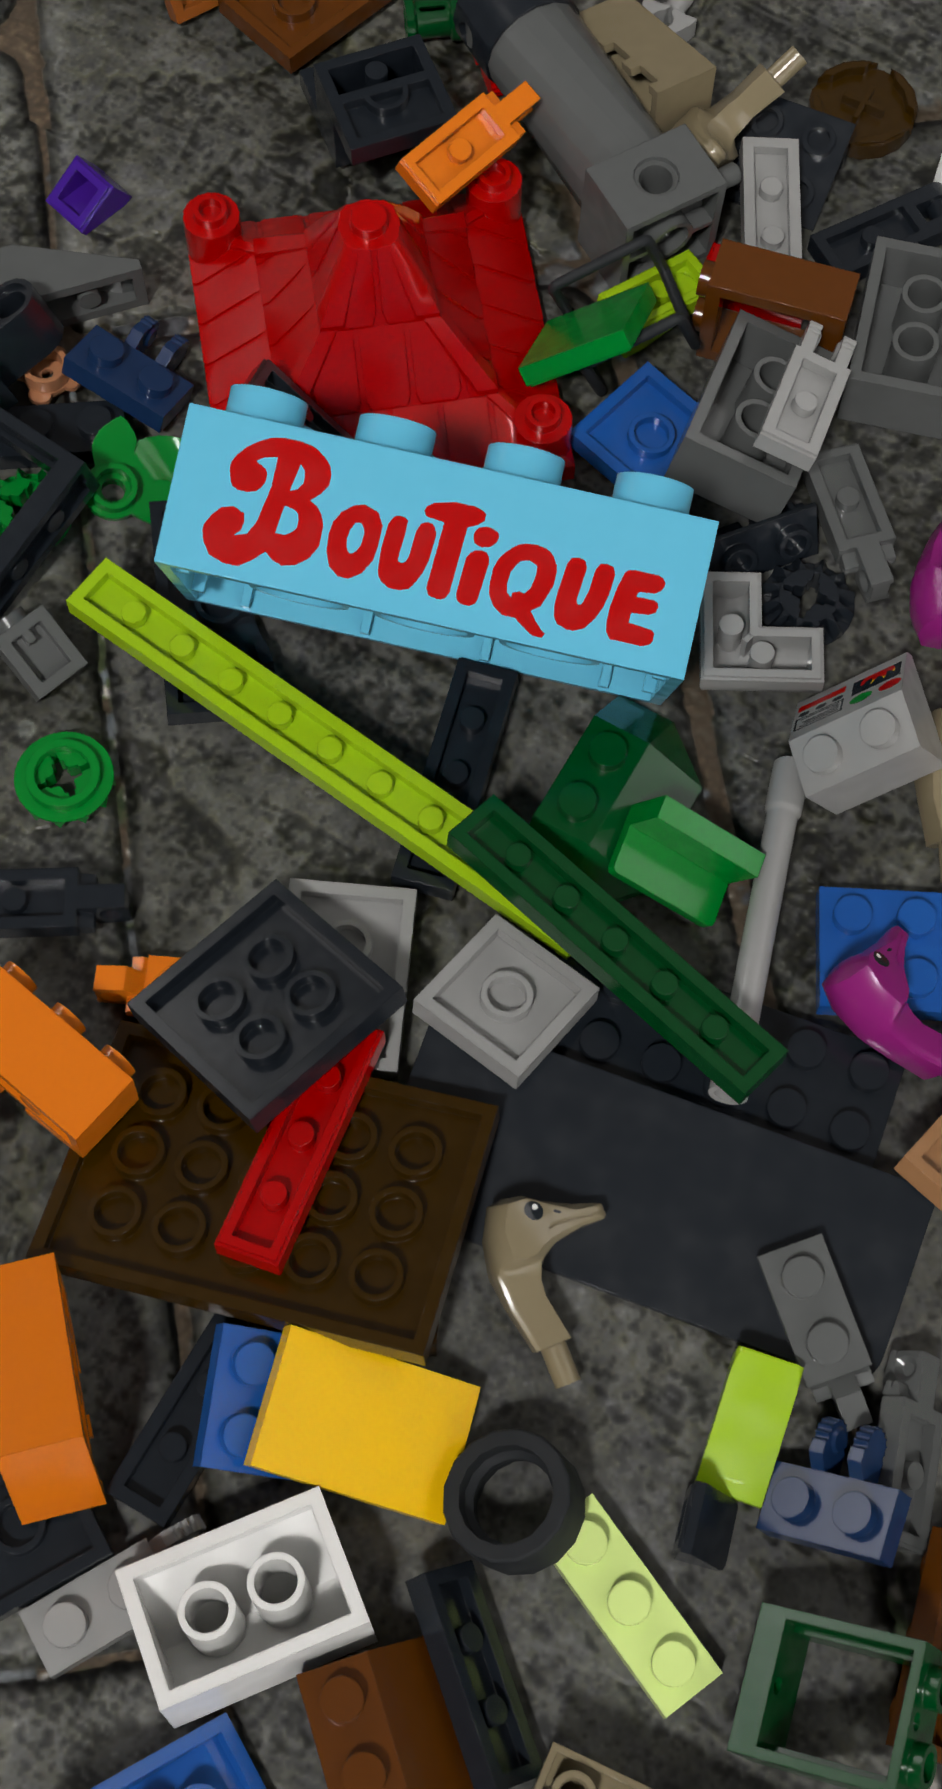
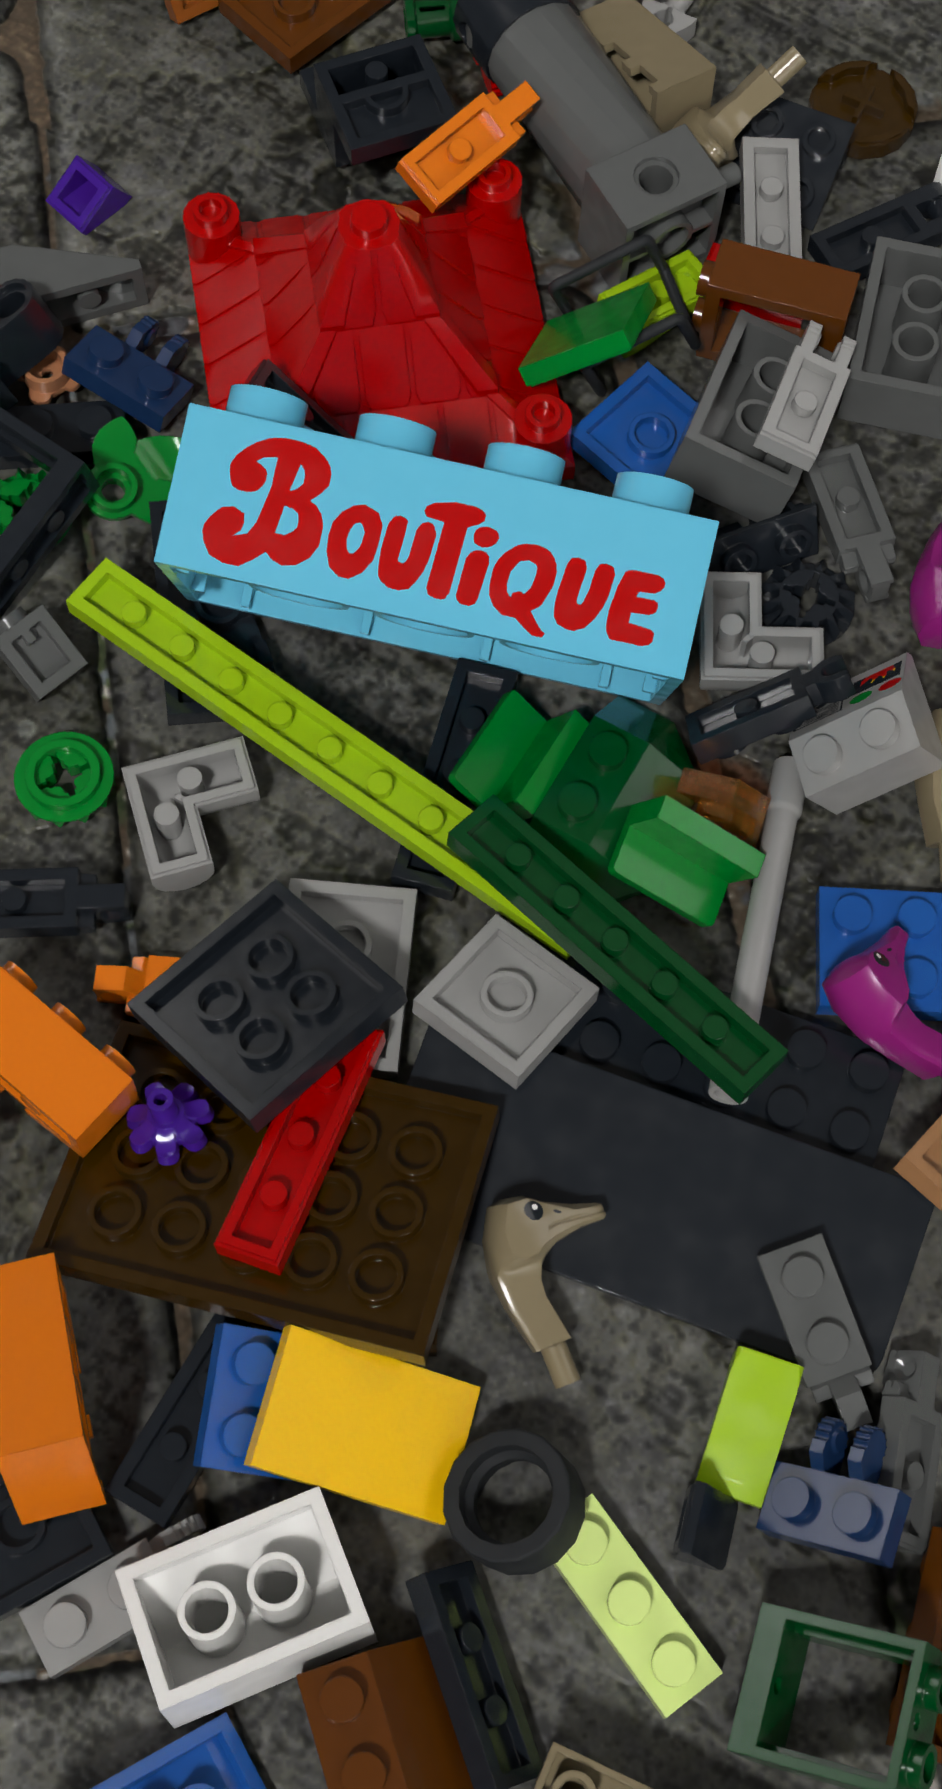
none -> light grey brick [121,736,260,892]
none -> dark purple plant [127,1082,214,1166]
none -> green panel [448,690,589,820]
none -> clear orange bracket [676,767,770,848]
none -> black plate [685,655,857,765]

